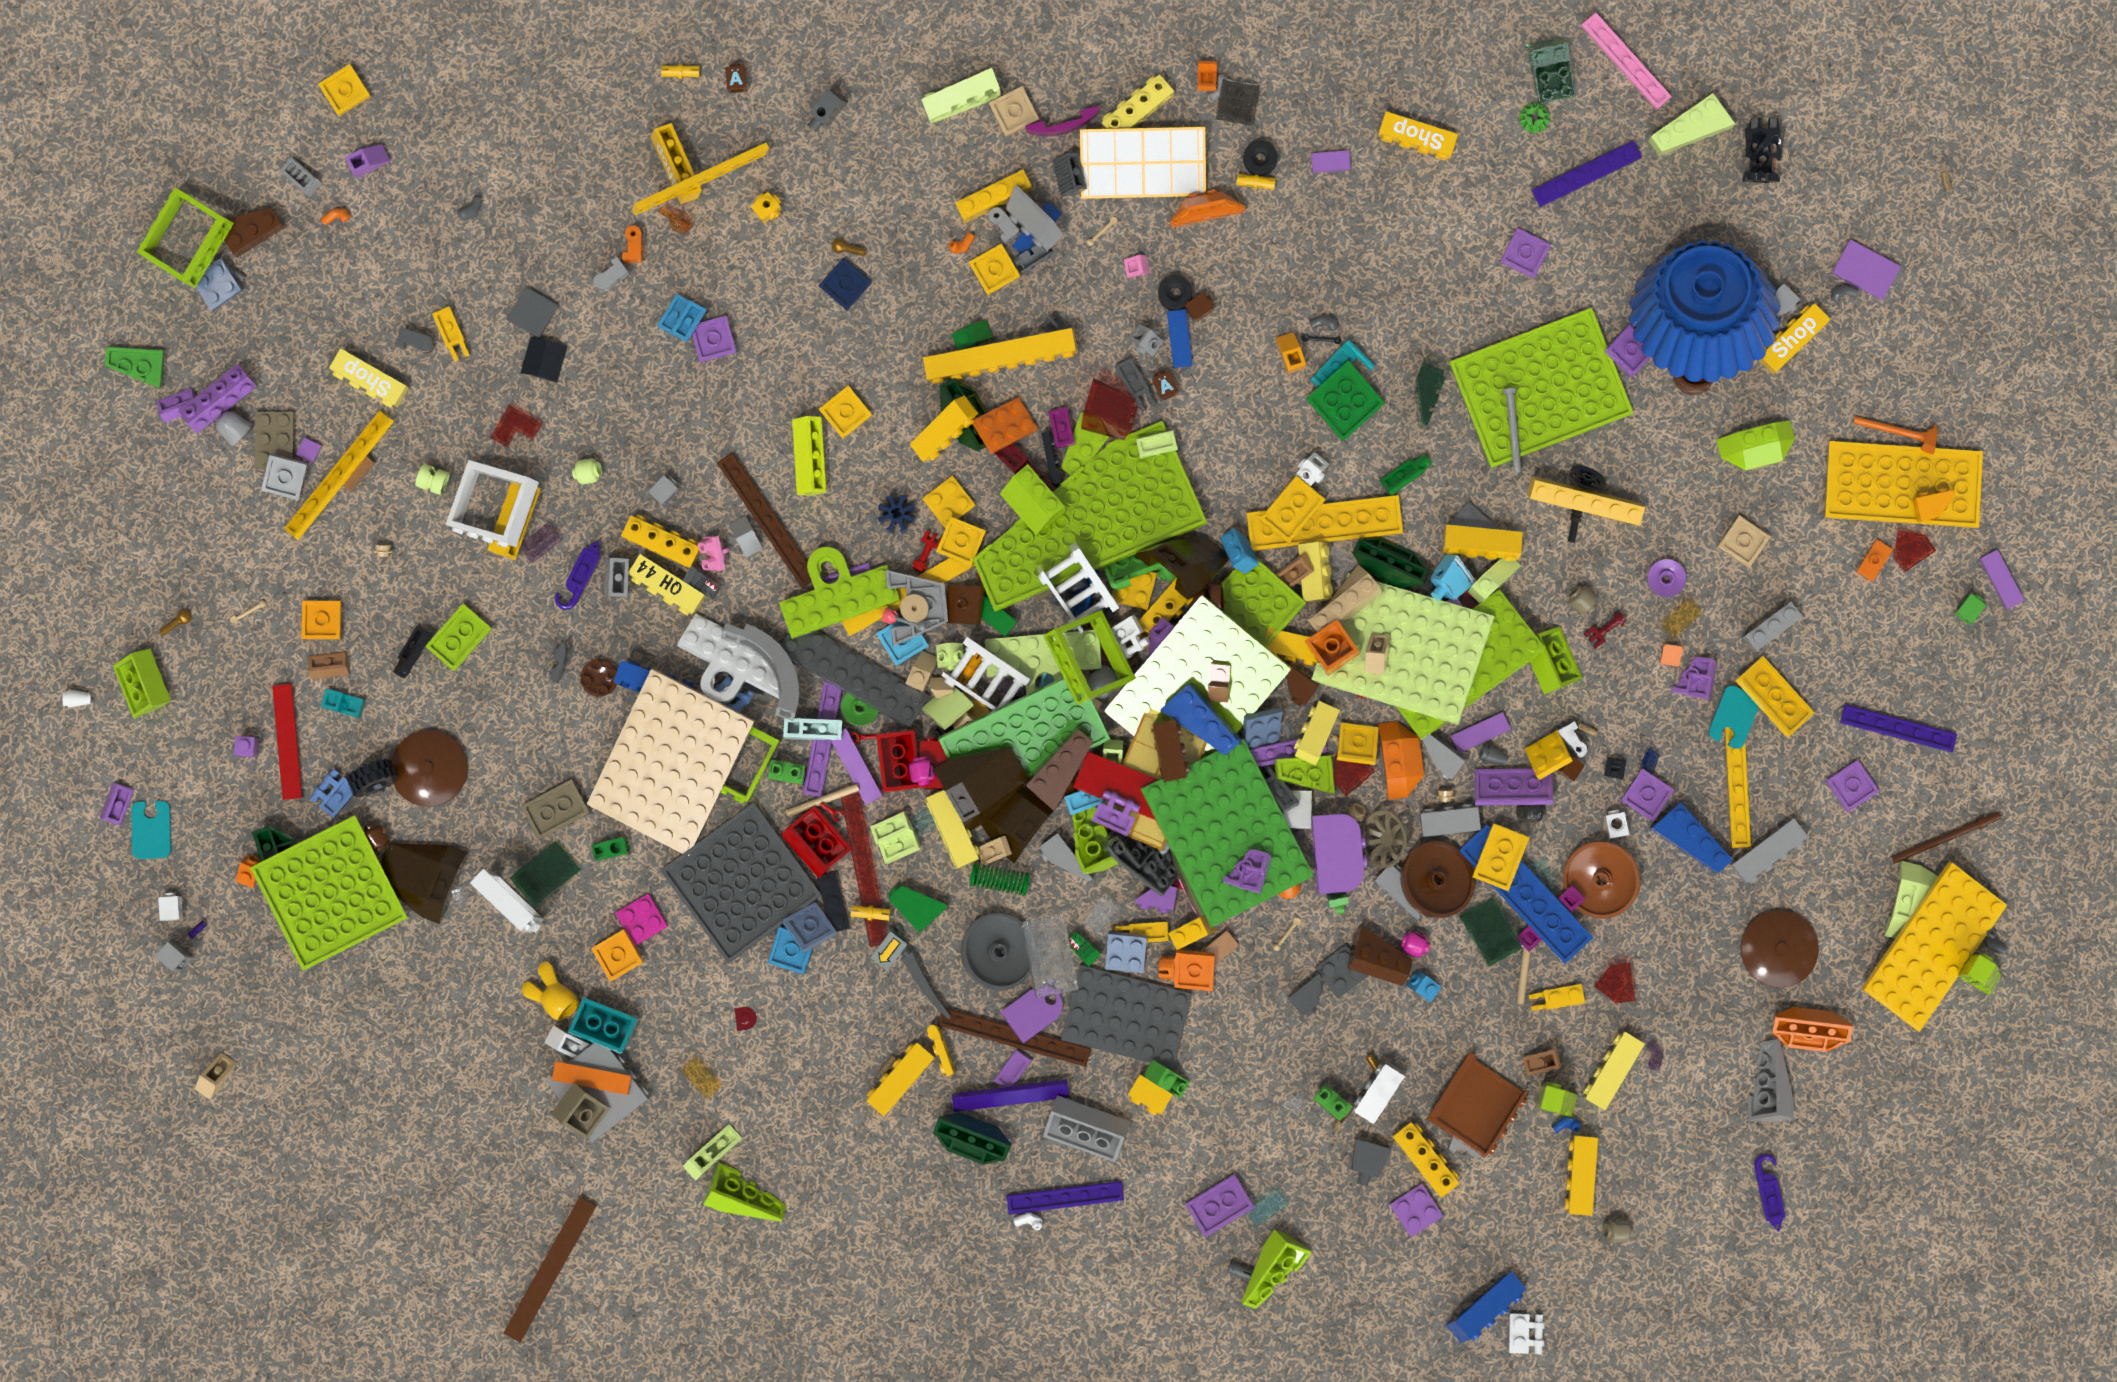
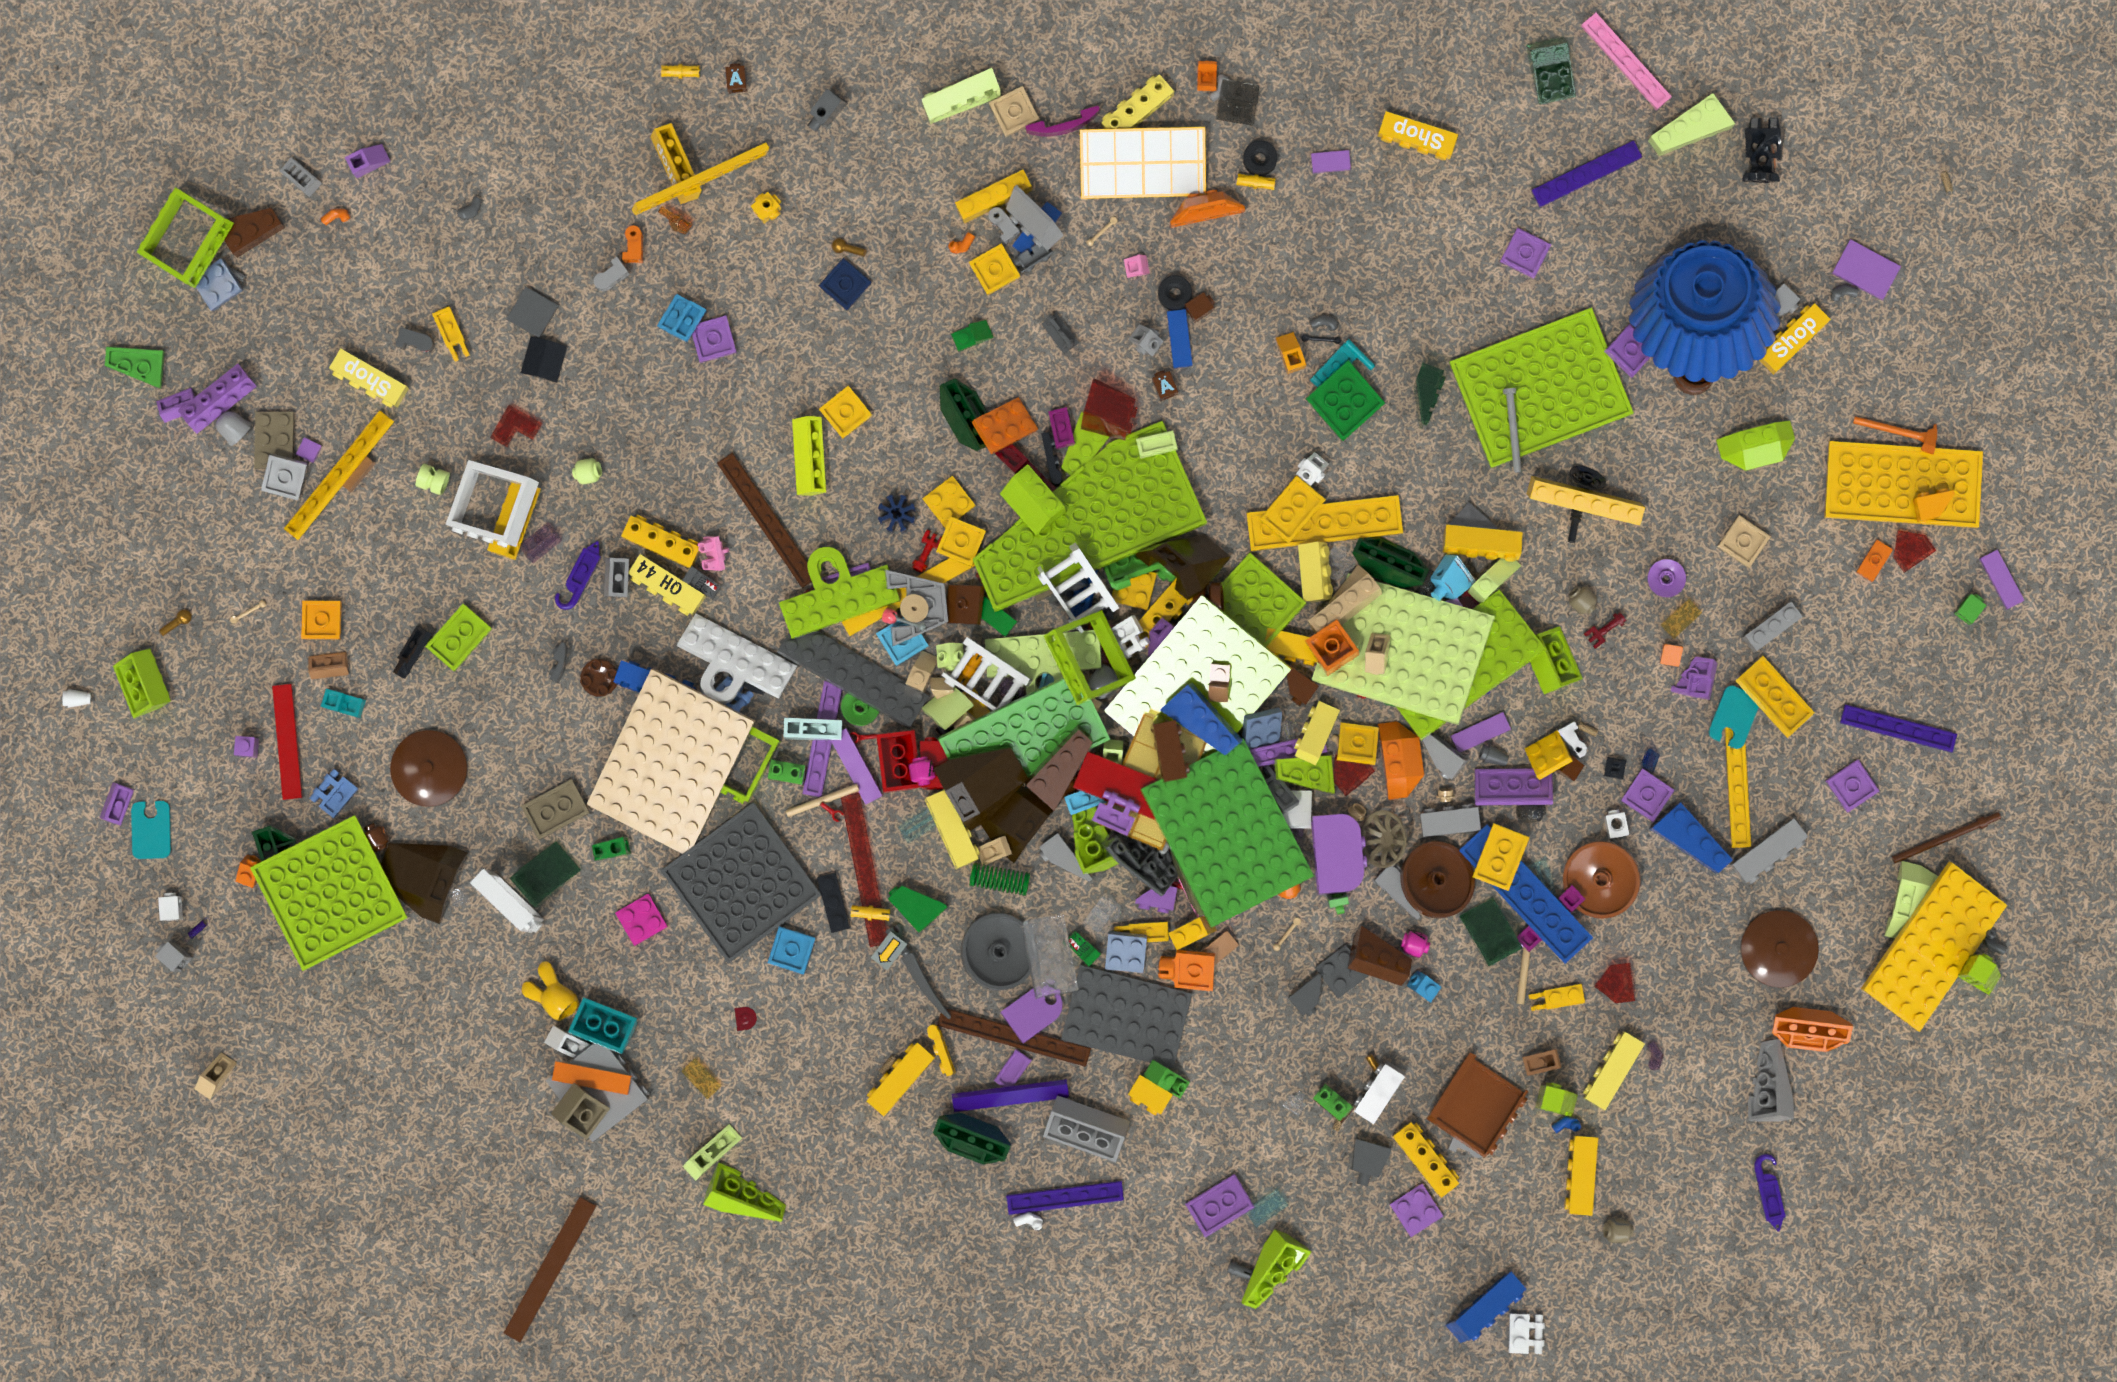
yellow plate [318,64,371,117] -> none
black bush [346,759,398,797] -> none
tan plate [373,544,392,557] -> none
light orange plate [591,929,644,982] -> none
light grey brick [648,475,679,507] -> none
light grey arch [721,623,799,721] -> none
light grey slope [729,516,763,558] -> none
red slope [781,806,852,878] -> none
sand blue plate [783,902,836,953] -> none
yellowish green slope [870,812,921,864] -> none
yellow brick [910,395,978,462] -> none
yellow brick [923,328,1078,384] -> none
dark grey brick [1052,153,1087,197] -> none
dark grey hinge [1114,357,1156,412] -> none
dark azure brick [1220,528,1259,574] -> none
medium lavender slope [1223,849,1272,894] -> none
medium nougat slope [1276,552,1314,588] -> none
green hinge [1379,454,1432,496] -> none
bright green gear [1519,103,1550,133] -> none

